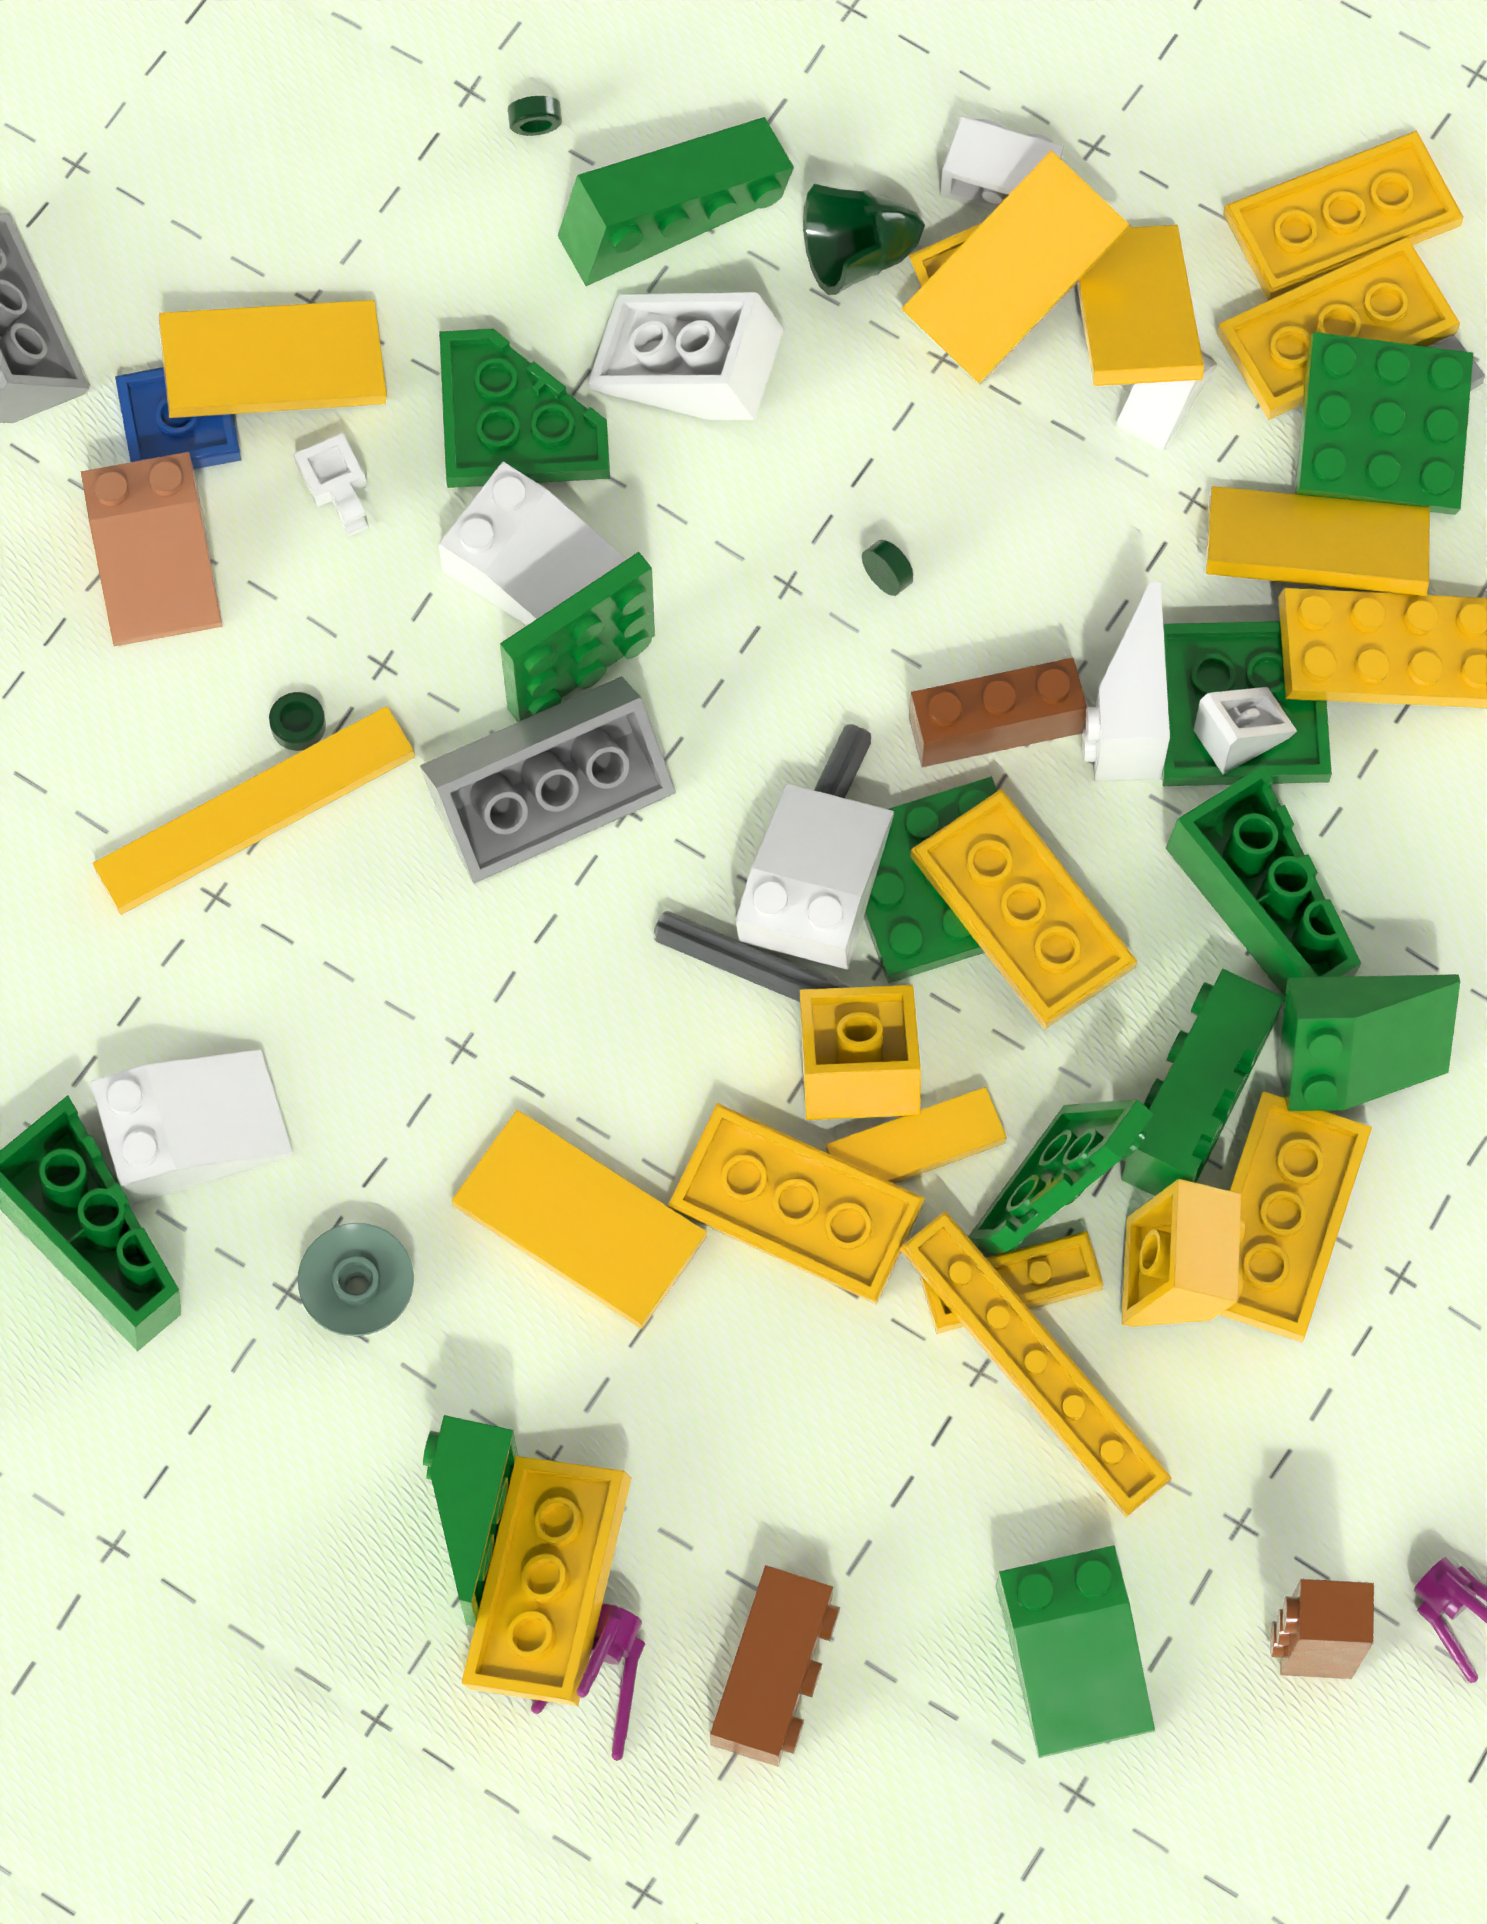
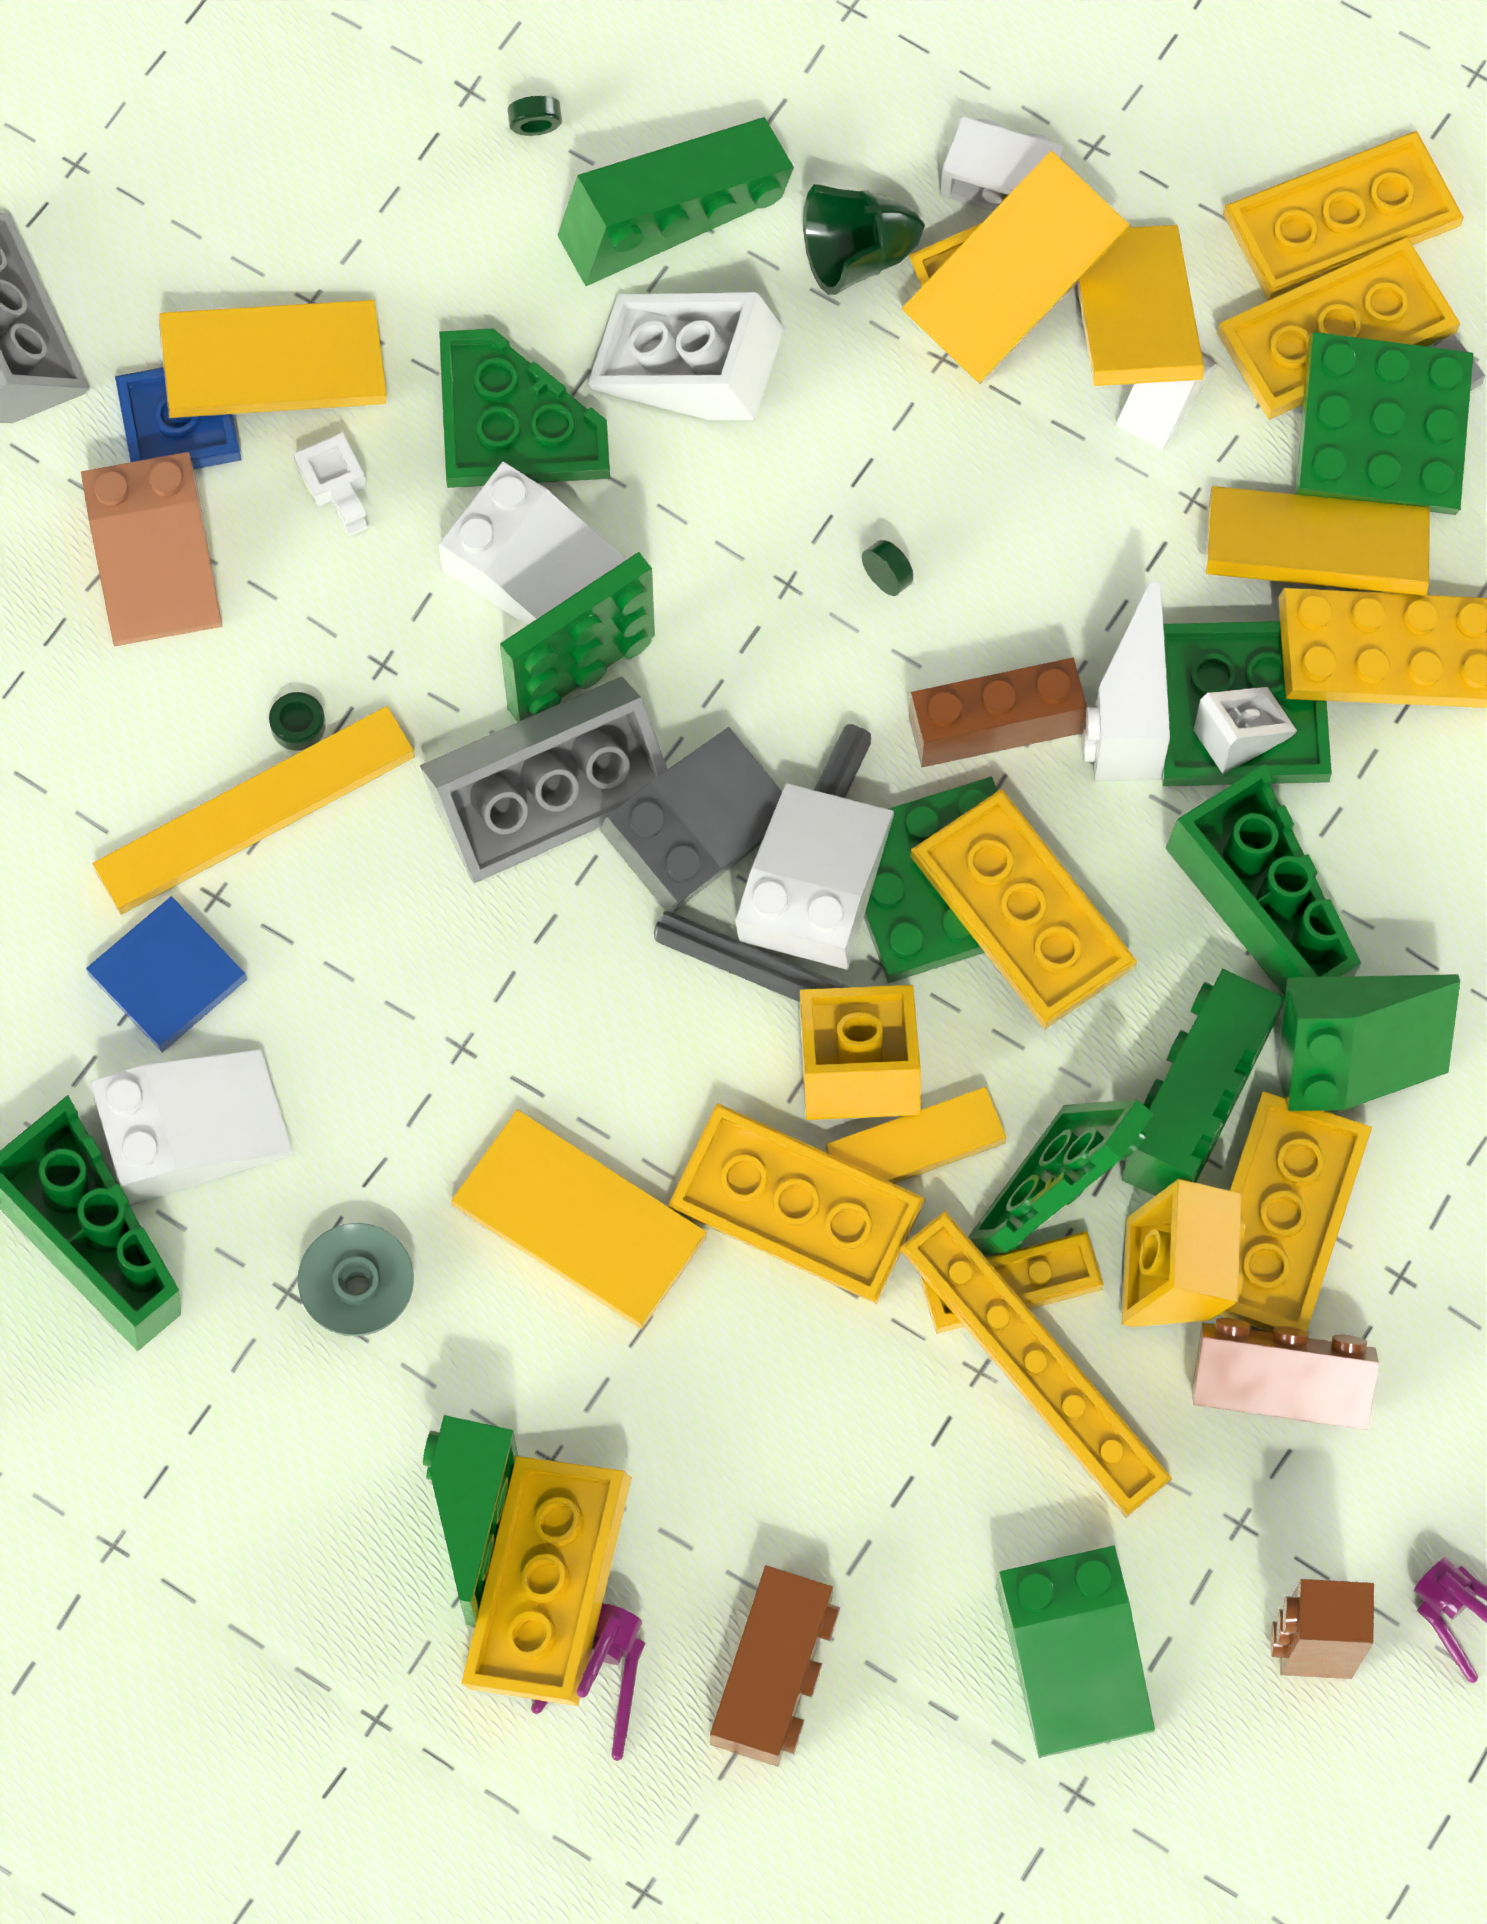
none -> blue tile [86,896,247,1053]
none -> dark grey slope [599,727,782,913]
none -> brick [1192,1318,1379,1430]

